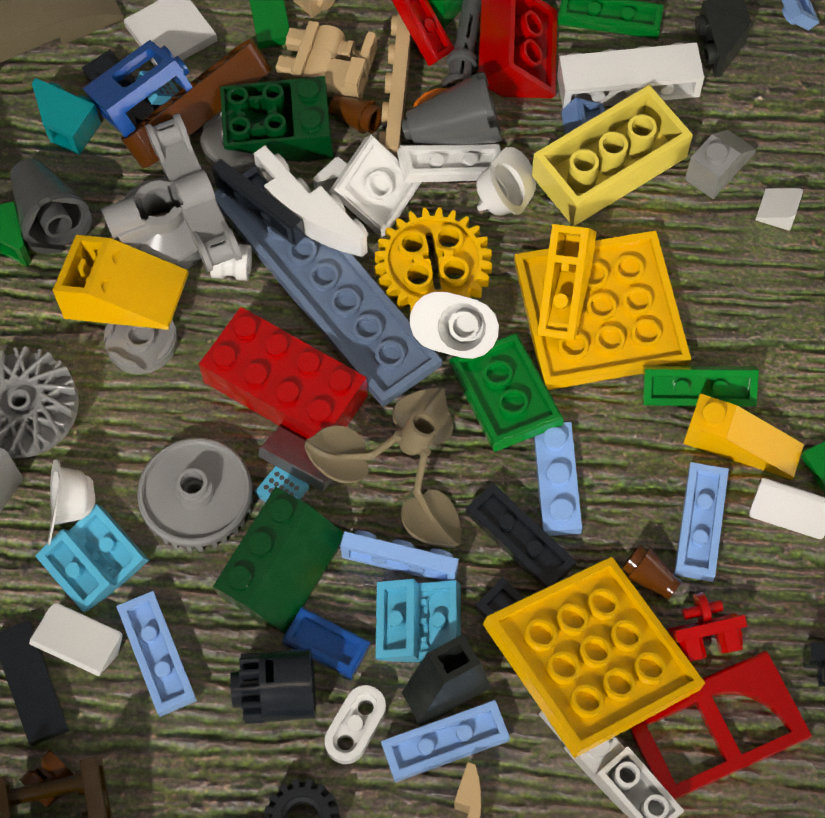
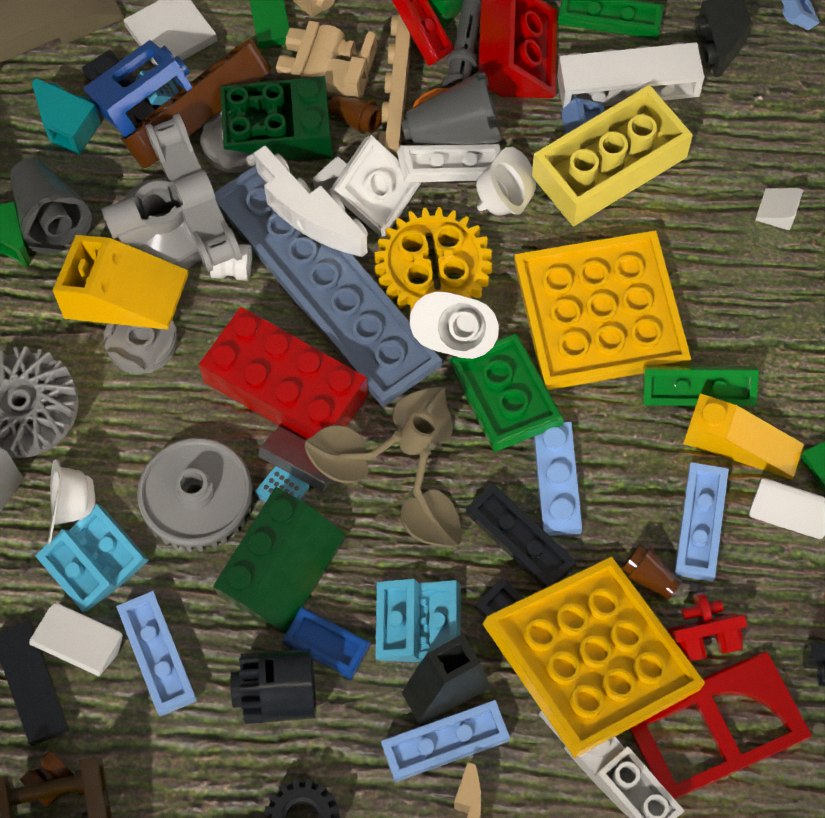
black tile [212,159,304,246] -> none
white plate [325,685,386,764] -> none
light blue plate [340,530,459,582] -> none
yellow slope [537,224,597,340] -> none
light grey slope [685,130,756,199] -> none

